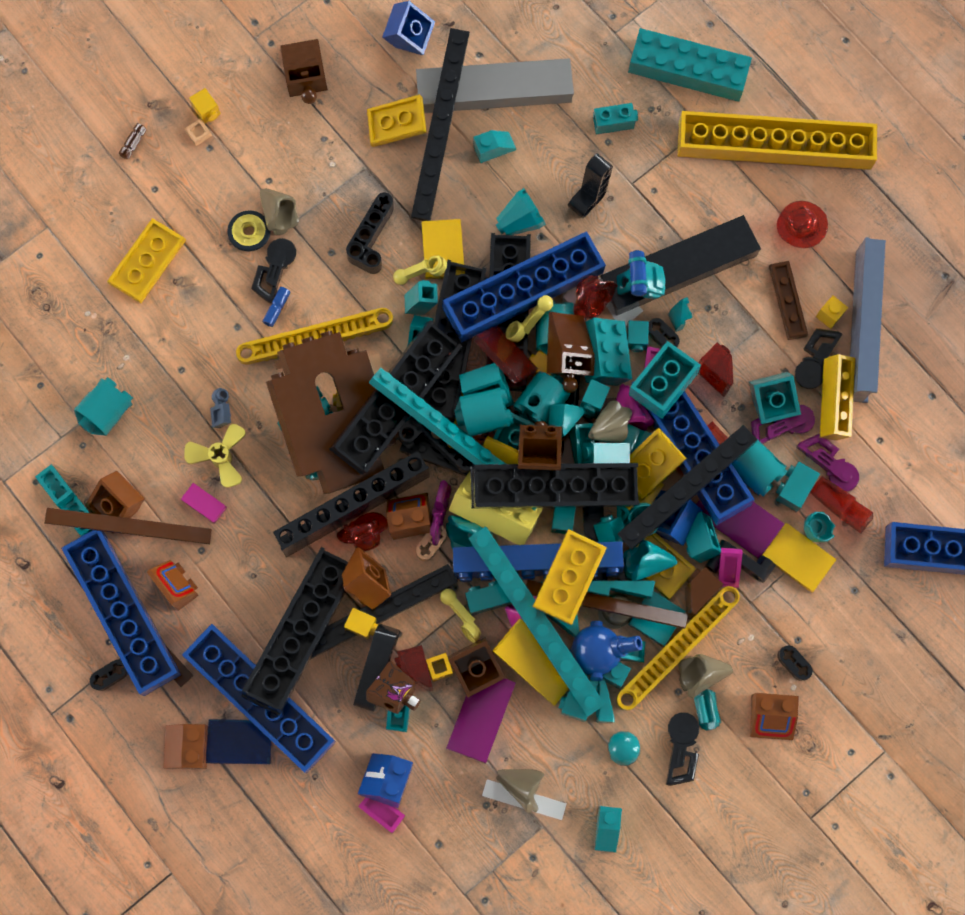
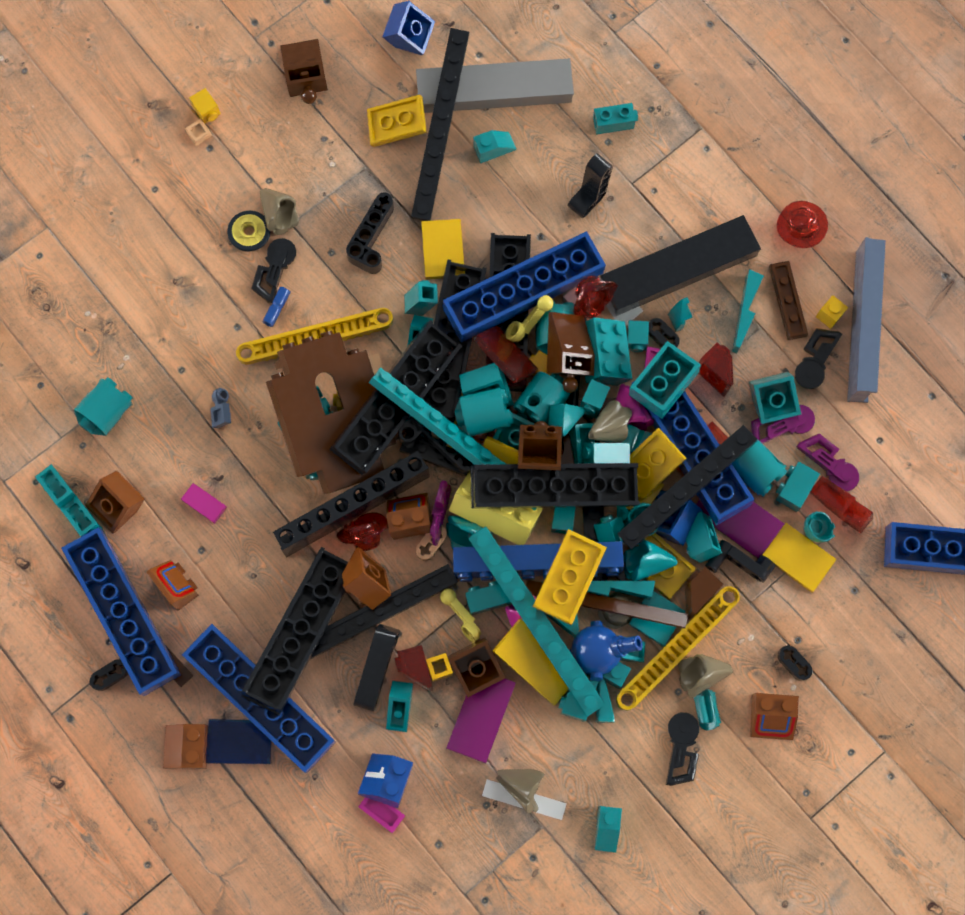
reddish brown piece [44,508,212,545] -> none
yellow tile [107,218,186,303] -> none
axle [119,123,146,159] -> none
light yellow piece [184,424,246,488] -> none
yellow brick [344,608,378,639] -> none
reddish brown torso [366,661,421,714] -> none
light yellow piece [393,256,447,285] -> none
teal cone [495,188,546,235] -> none
teal hair [608,731,640,766] -> none
teal piece [617,250,665,299] -> none
teal brick [628,28,752,102] -> none
yellow brick [677,111,877,170] -> none
dark pink tile [718,548,743,588] -> none
yellow brick [820,354,855,441] -> none
none -> teal slope [732,269,764,354]

